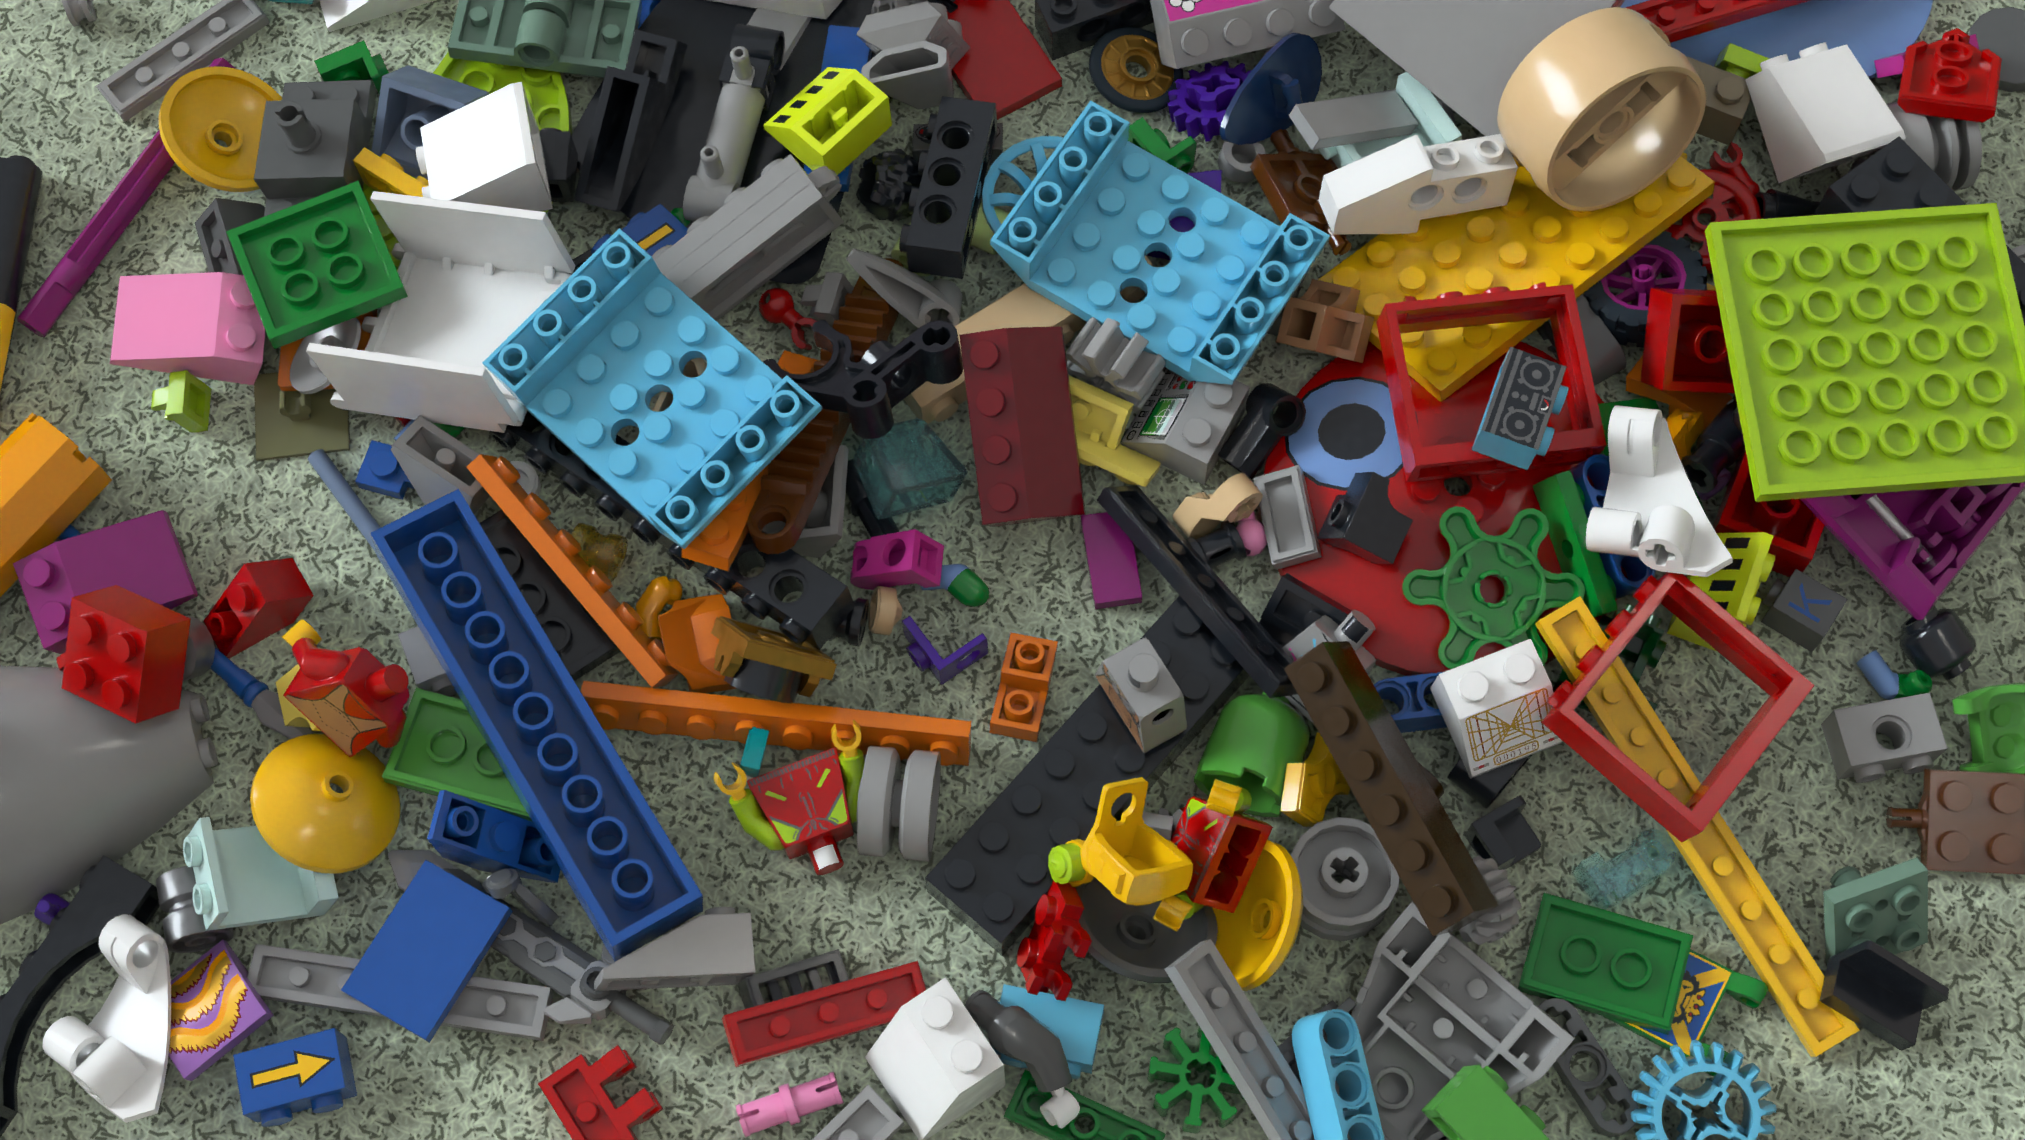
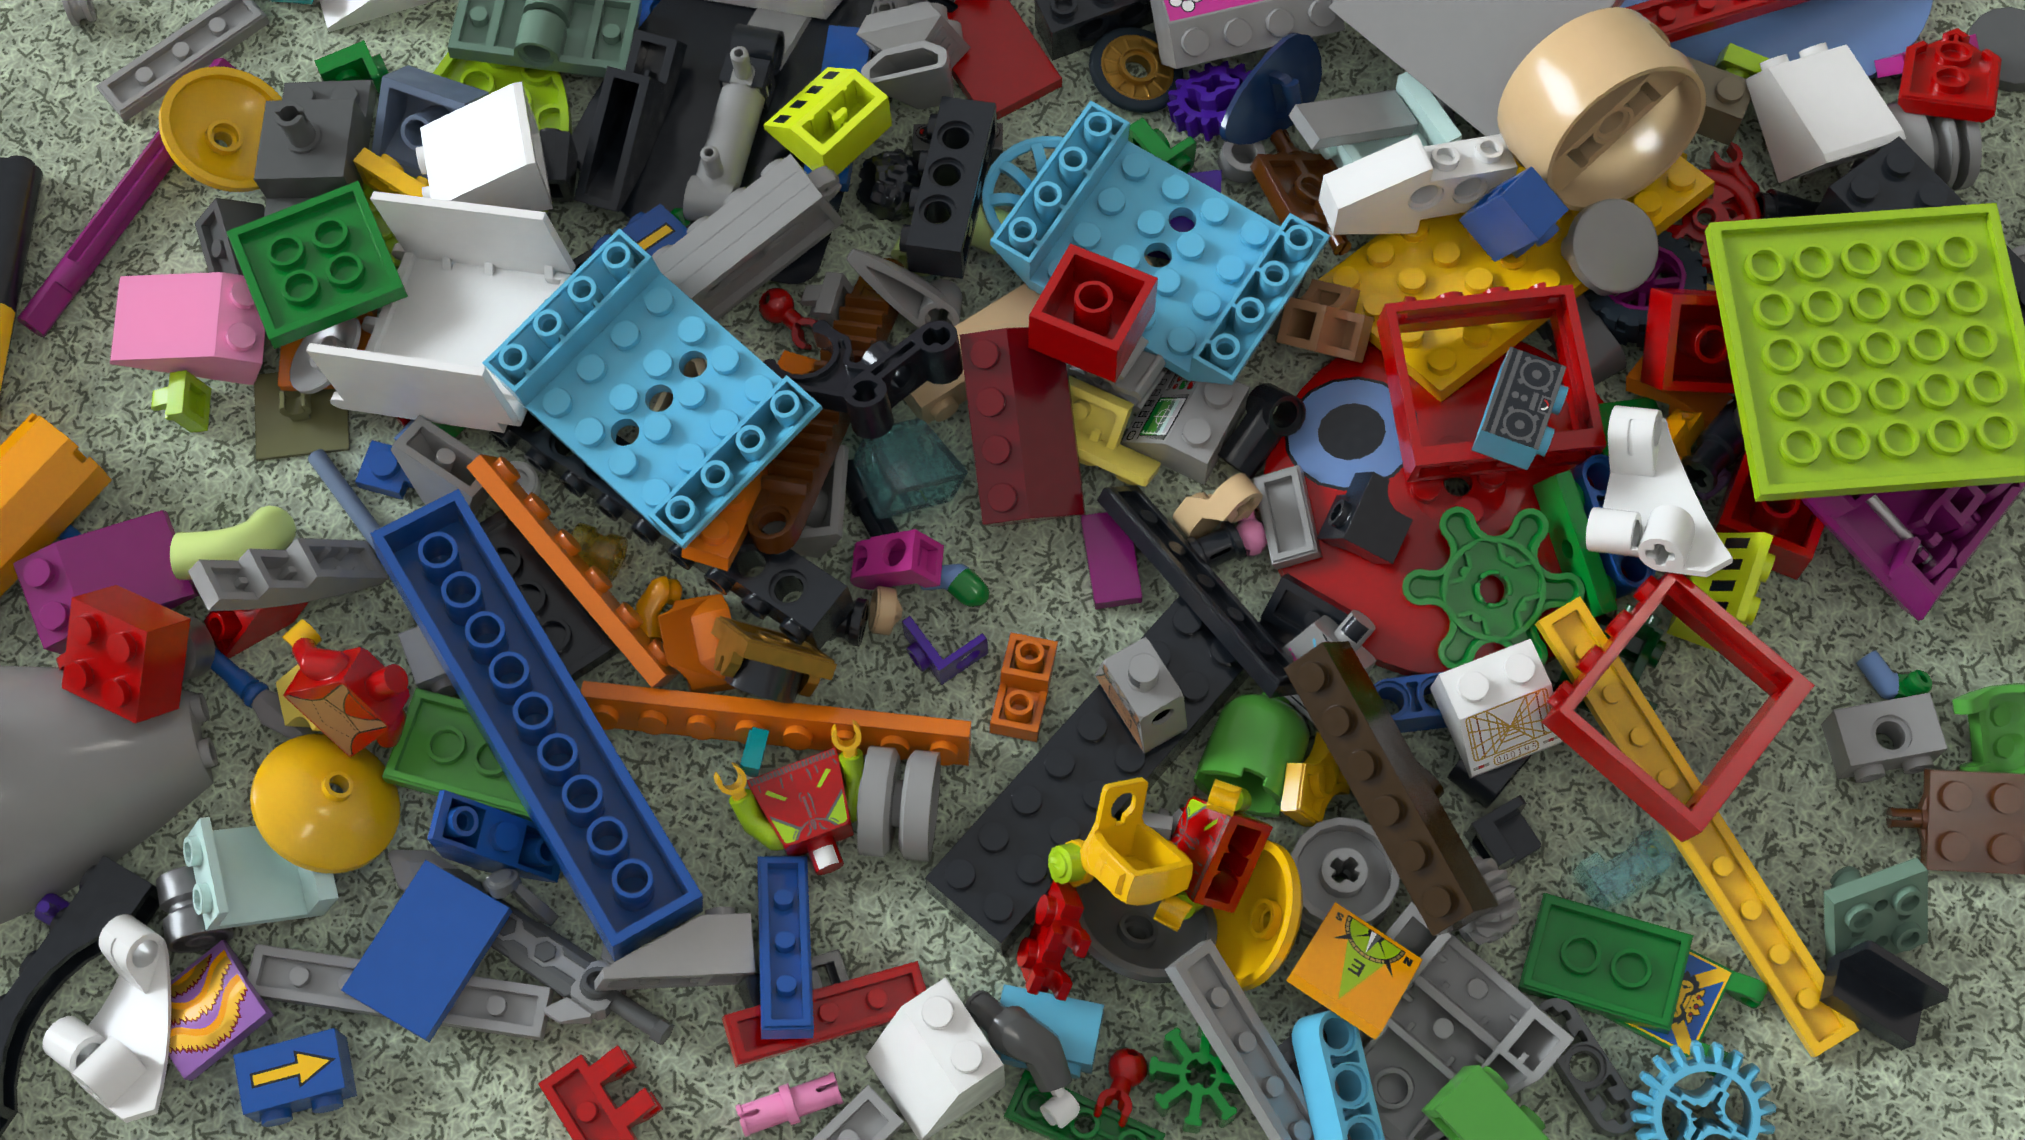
dark grey brick [1761,569,1848,652] -> none
black head [1900,605,1976,680] -> none
none -> yellowish green cylinder [170,506,296,580]
none -> light grey slope [188,538,388,611]
none -> blue tile [757,856,814,1039]
none -> red brick [1028,243,1158,383]
none -> red arm [1093,1047,1148,1127]
none -> light orange tile [1286,902,1423,1040]
none -> blue brick [1459,166,1569,262]
none -> light grey tile [1561,199,1659,296]

